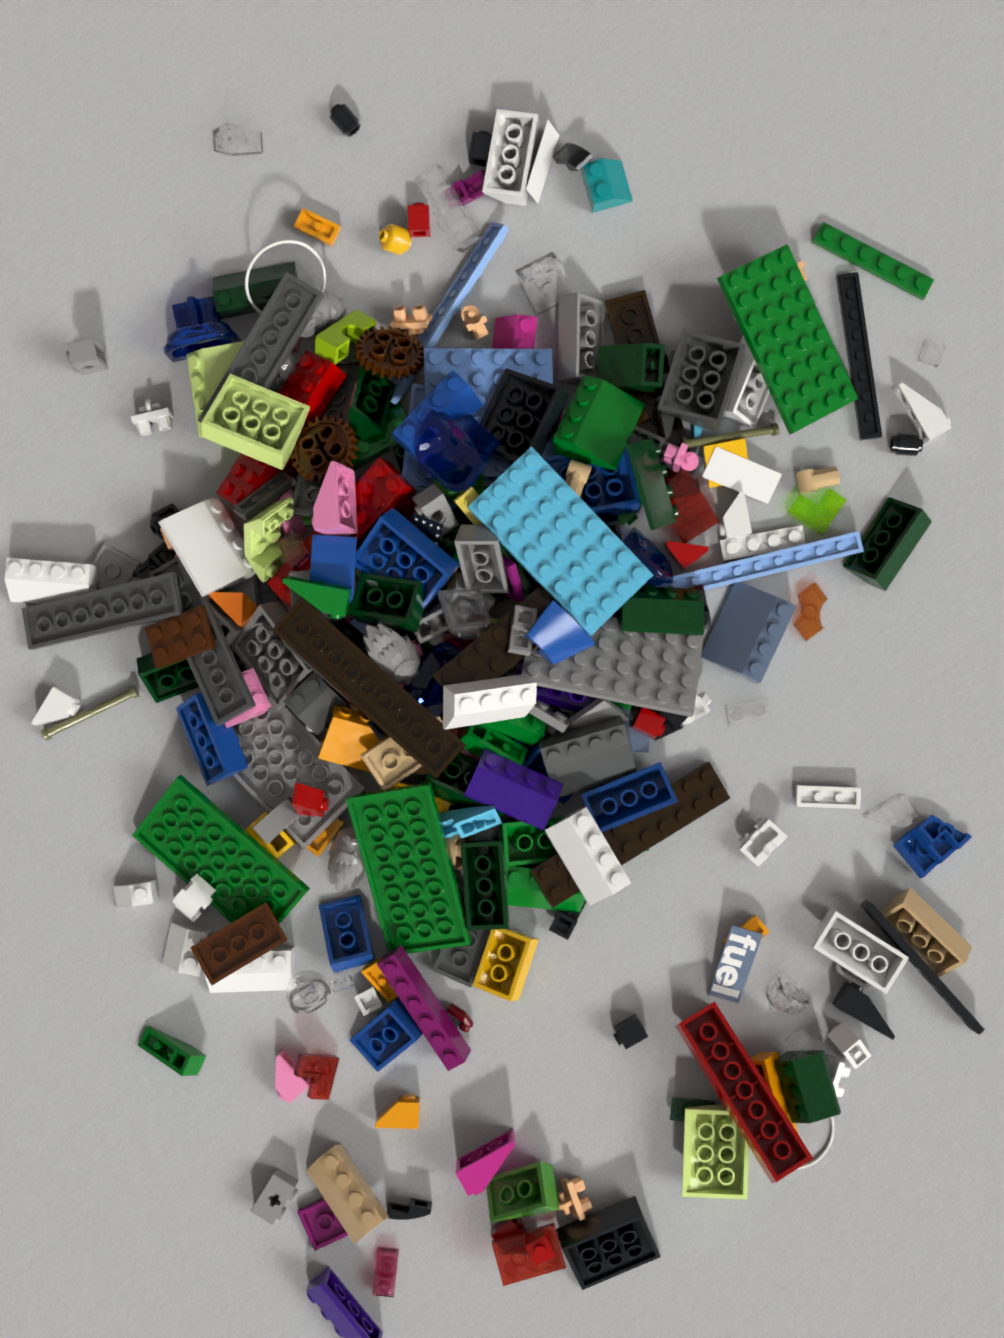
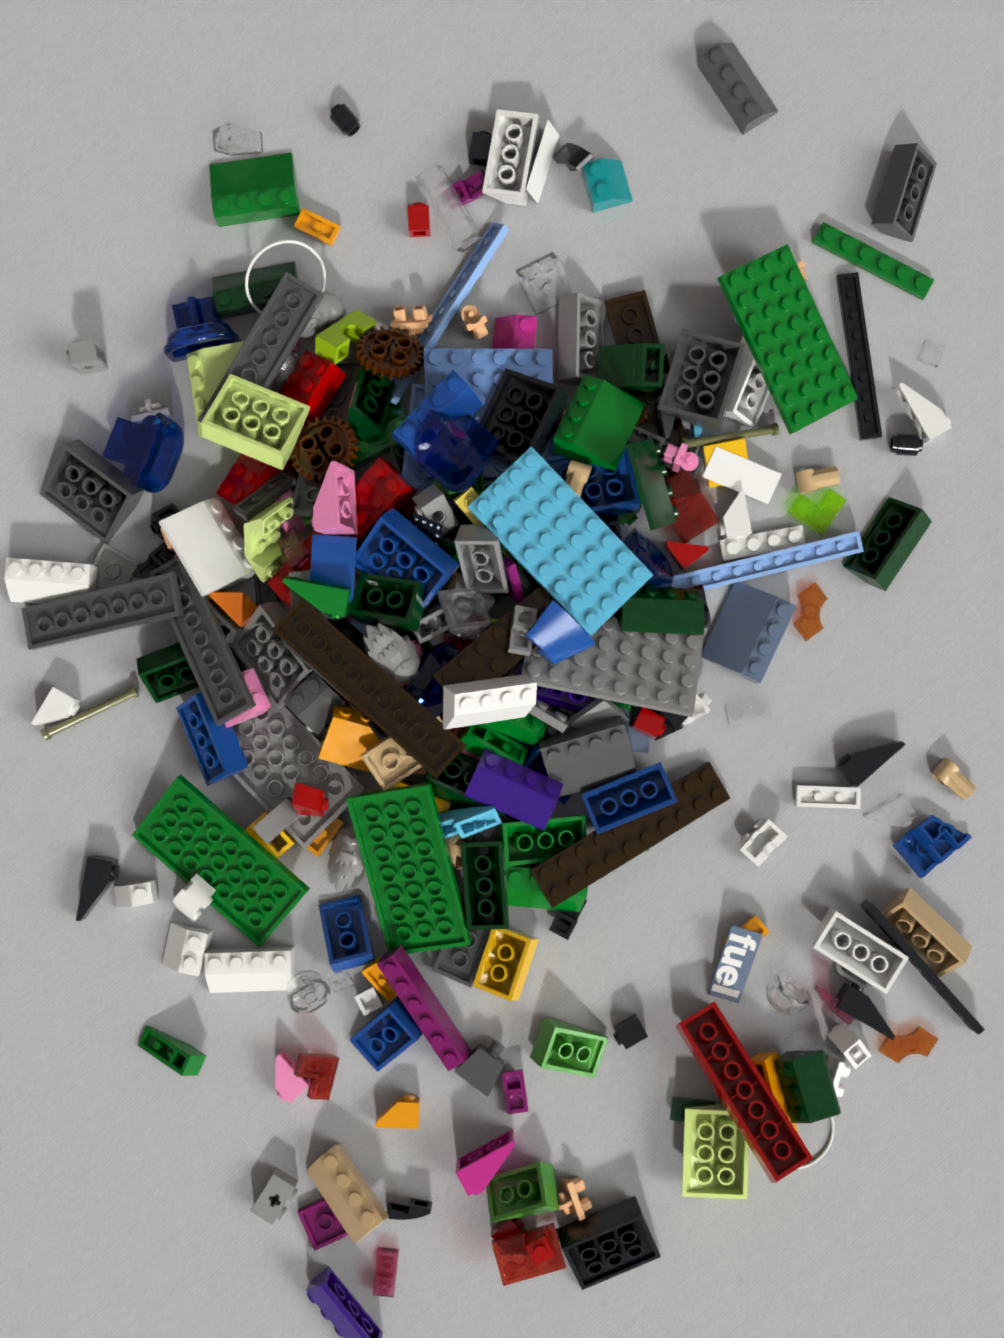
reddish brown plate [145,606,216,669] -> none
reddish brown plate [190,902,289,986] -> none
yellow head [379,224,411,255] -> none
dark red arm [446,1003,473,1032] -> none
white slope [544,807,631,906] -> none
none -> dark grey slope [40,439,145,544]
none -> black slope [76,855,120,921]
none -> clear blue piece [102,412,184,493]
none -> green slope [209,152,301,227]
none -> dark grey torso [455,1040,505,1097]
none -> magenta slope [502,1069,529,1115]
none -> bright green slope [530,1017,608,1078]
none -> dark grey slope [698,43,778,135]
none -> clear pink slope [814,985,854,1025]
none -> black slope [836,741,906,787]
none -> dark grey slope [871,143,937,242]
none -> clear orange tile [878,1026,938,1063]
none -> tan piece [931,758,976,800]

